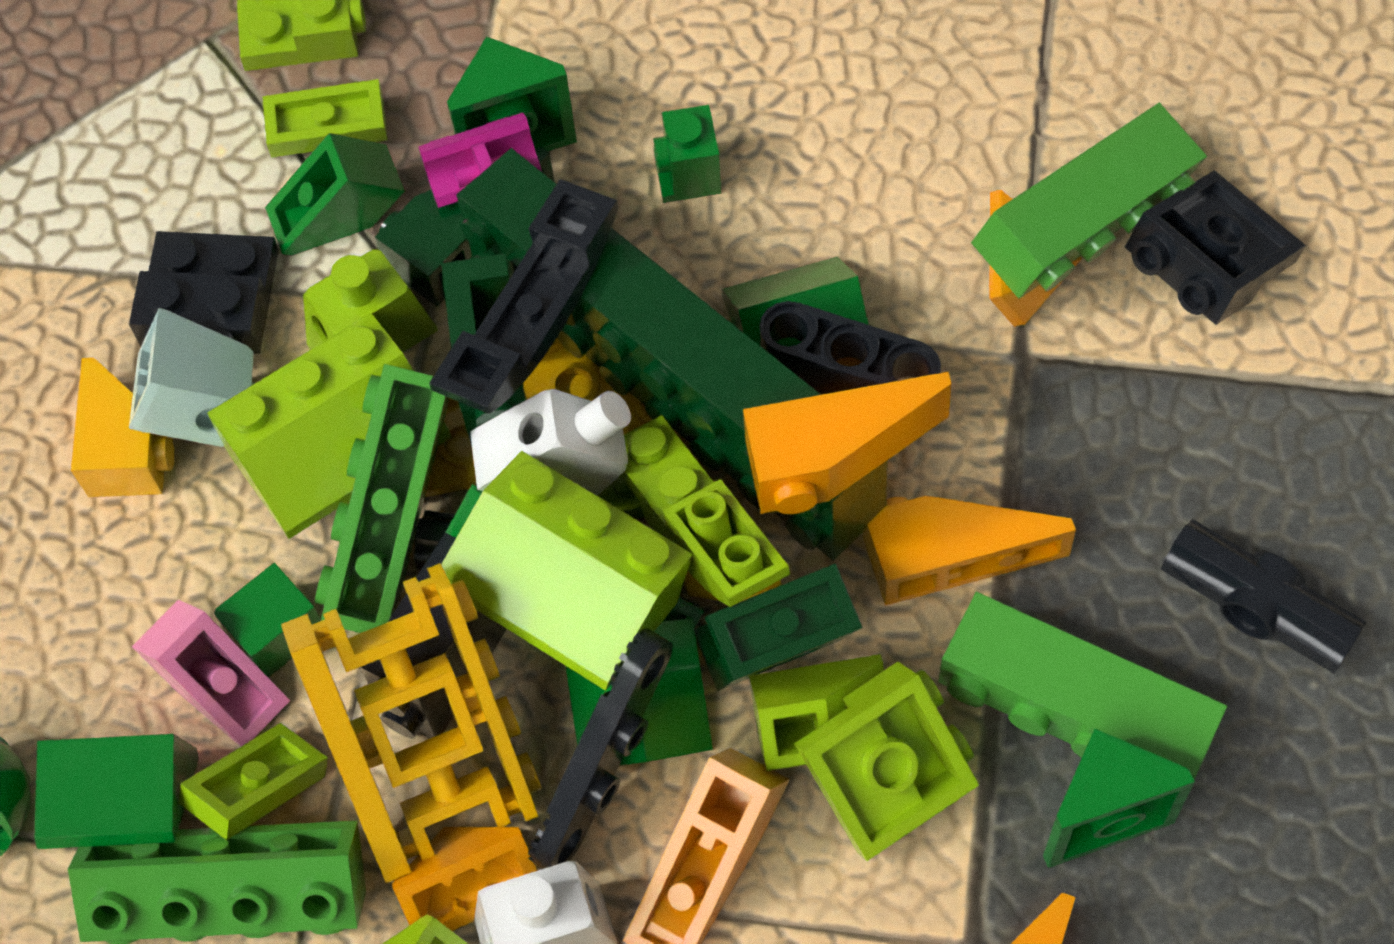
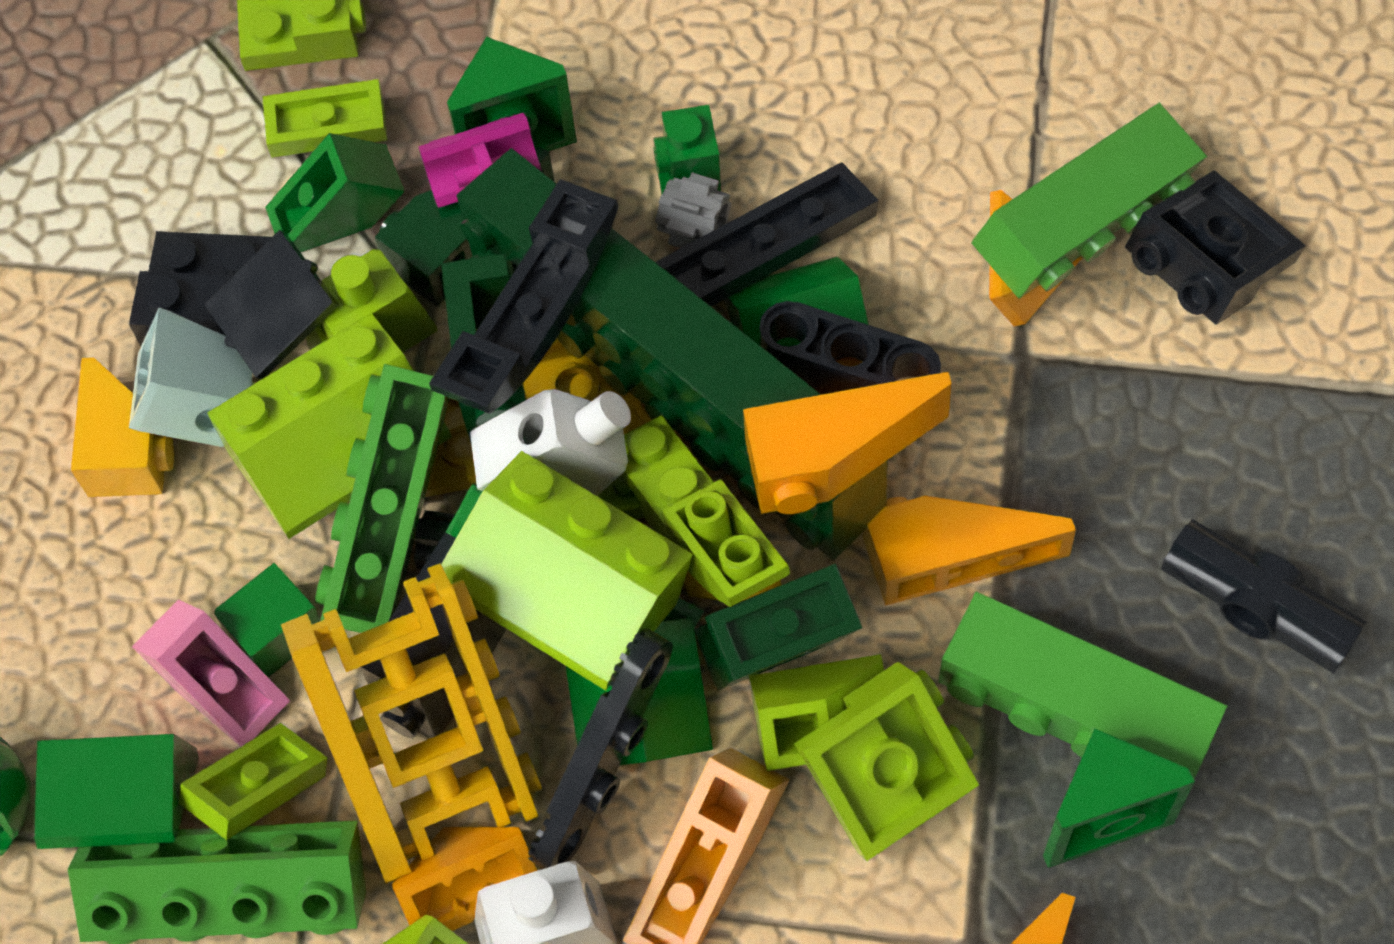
none -> black piece [204,230,339,379]
none -> black plate [655,162,879,306]
none -> light grey gear [655,173,731,248]

